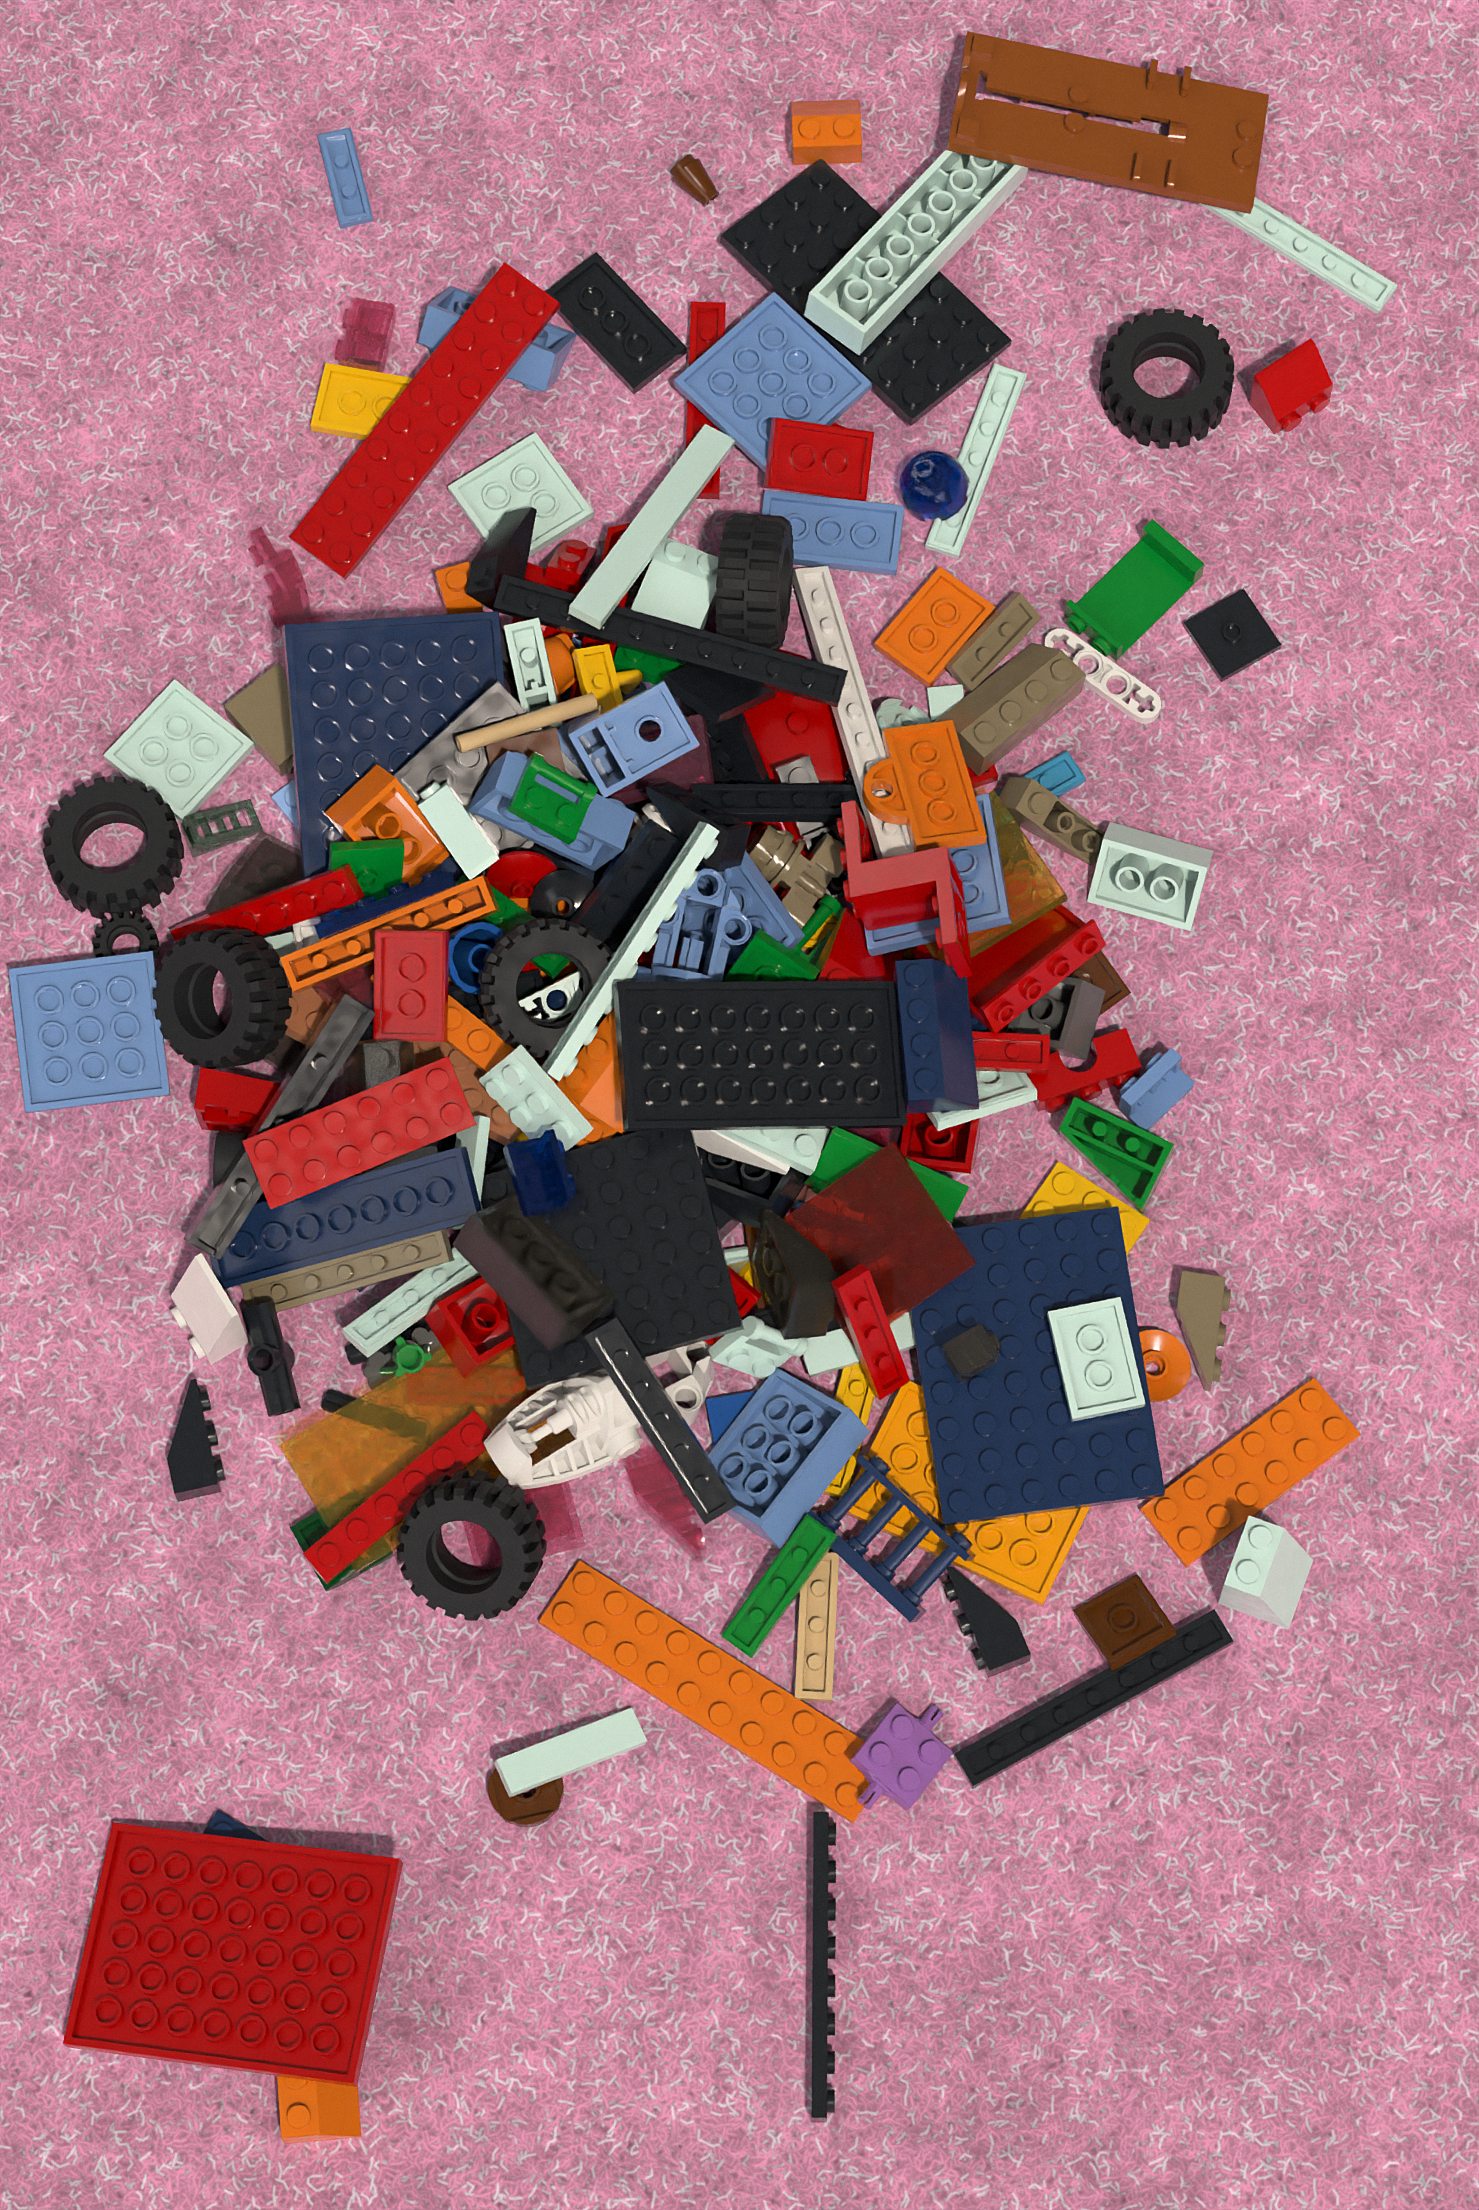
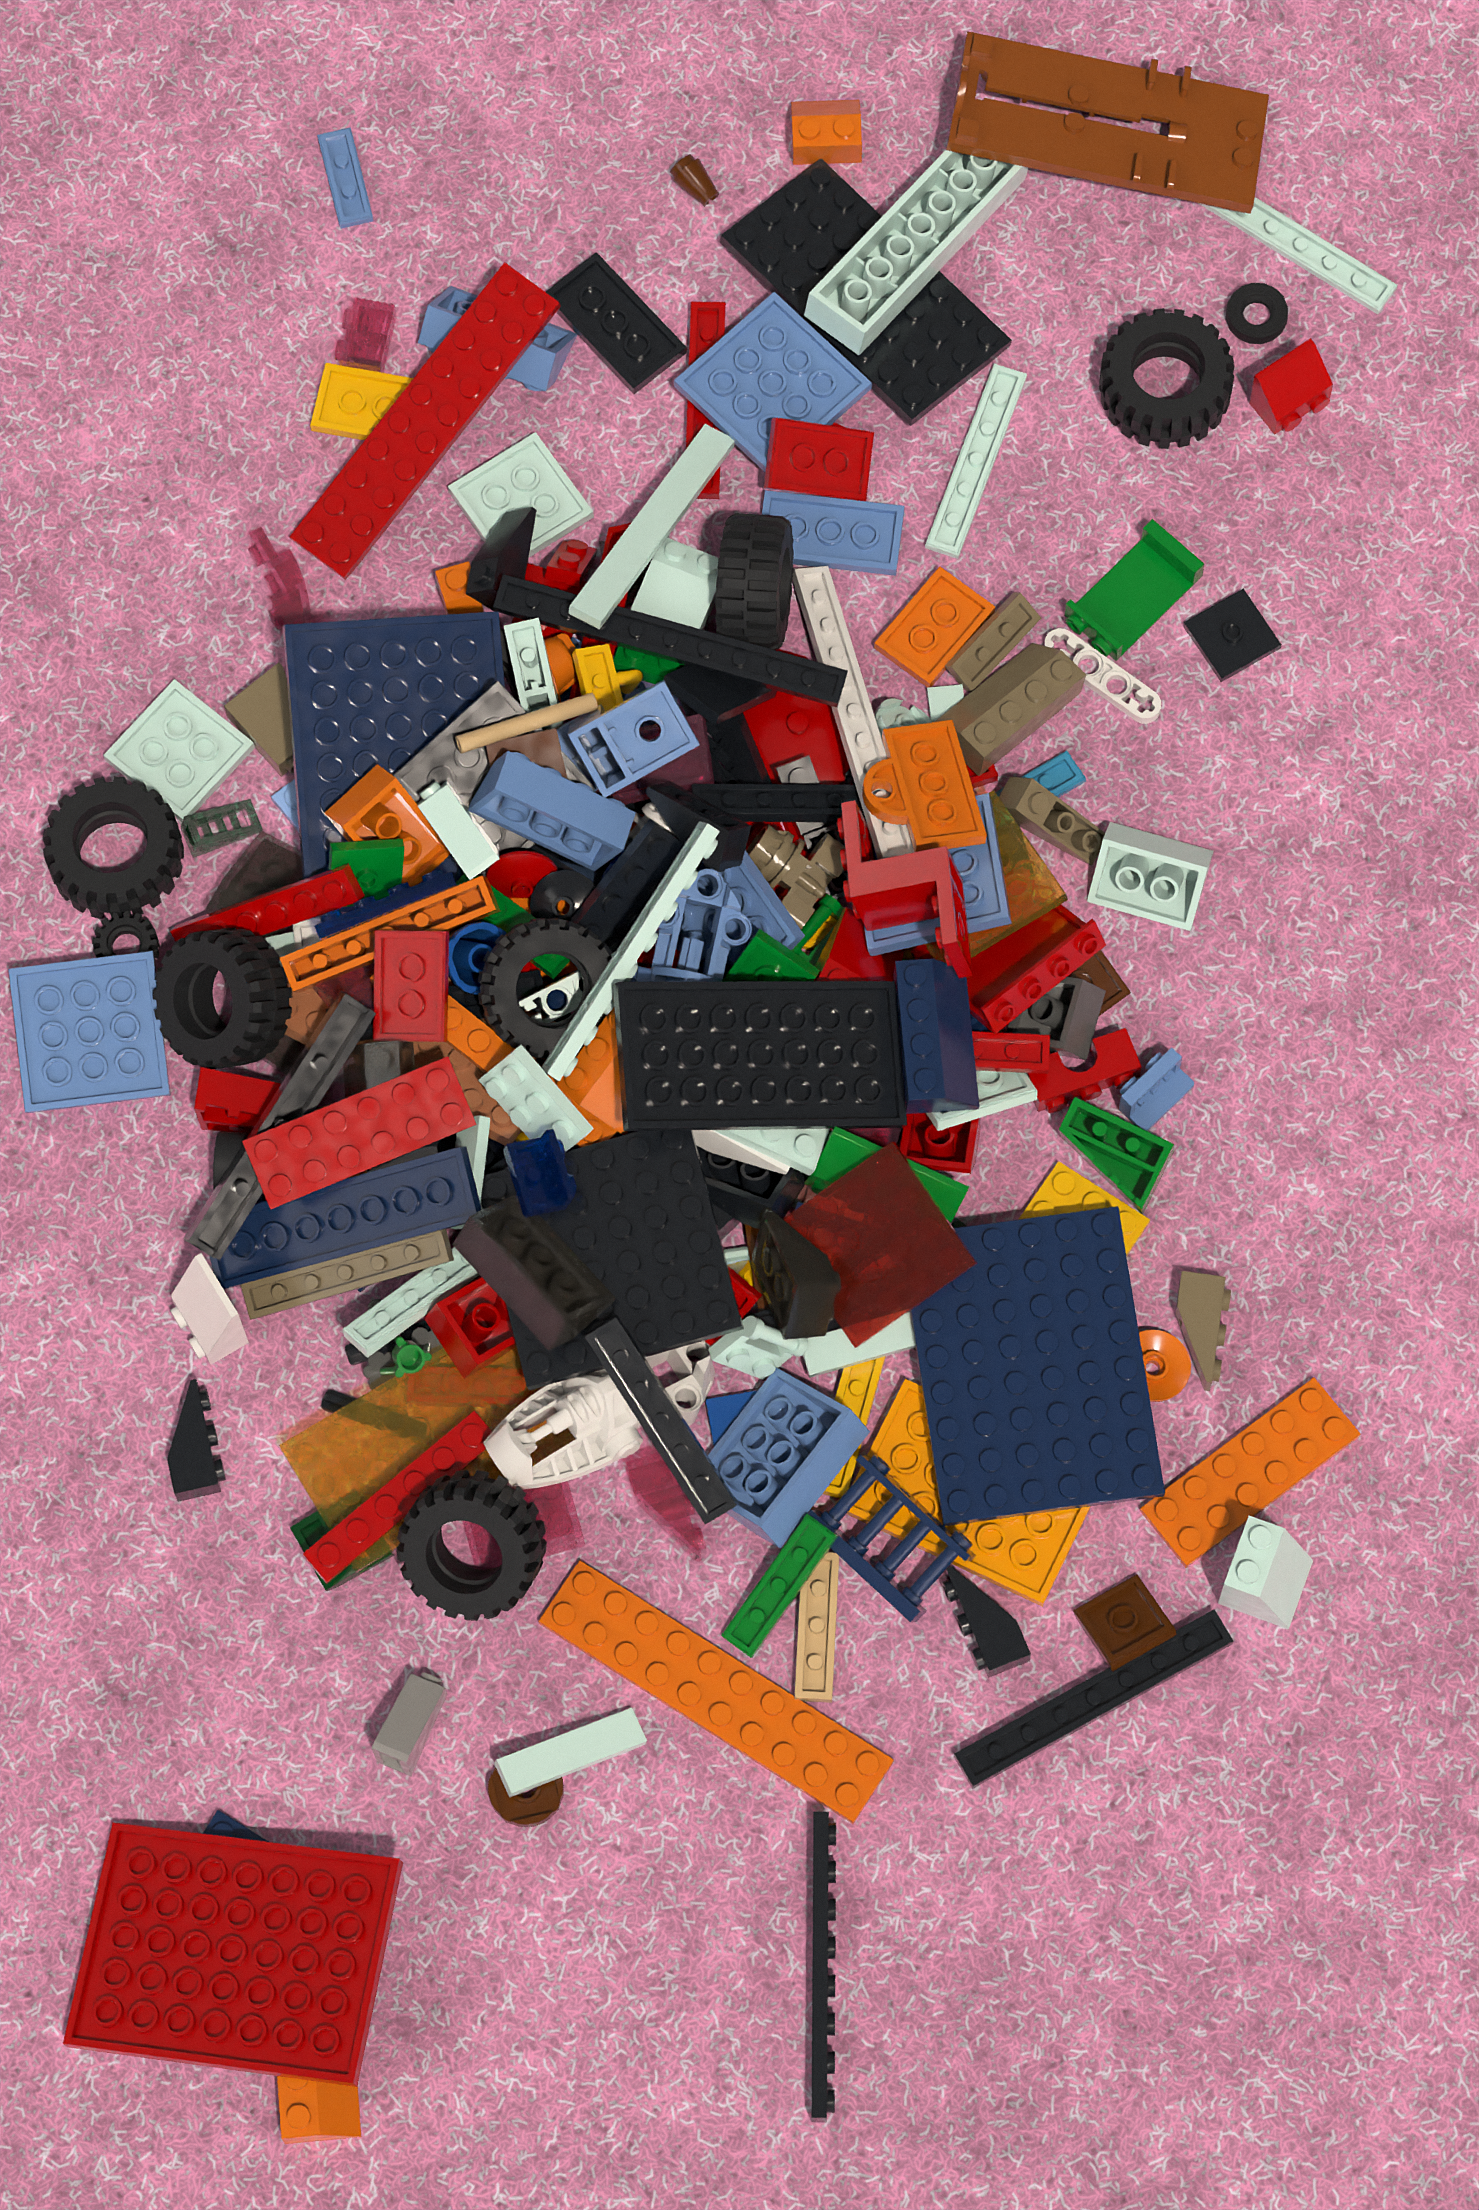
black piece [241,1301,301,1417] -> none
green plate [507,752,598,845] -> none
red plate [831,1263,910,1400] -> none
medium lavender plate [849,1703,954,1811] -> none
clear blue cylinder [898,450,970,522] -> none
clear smoke brick [941,1323,1001,1384] -> none
light aqua plate [1047,1297,1145,1422] -> none
none -> light grey slope [372,1673,447,1776]
none -> black tyre [1226,283,1288,344]

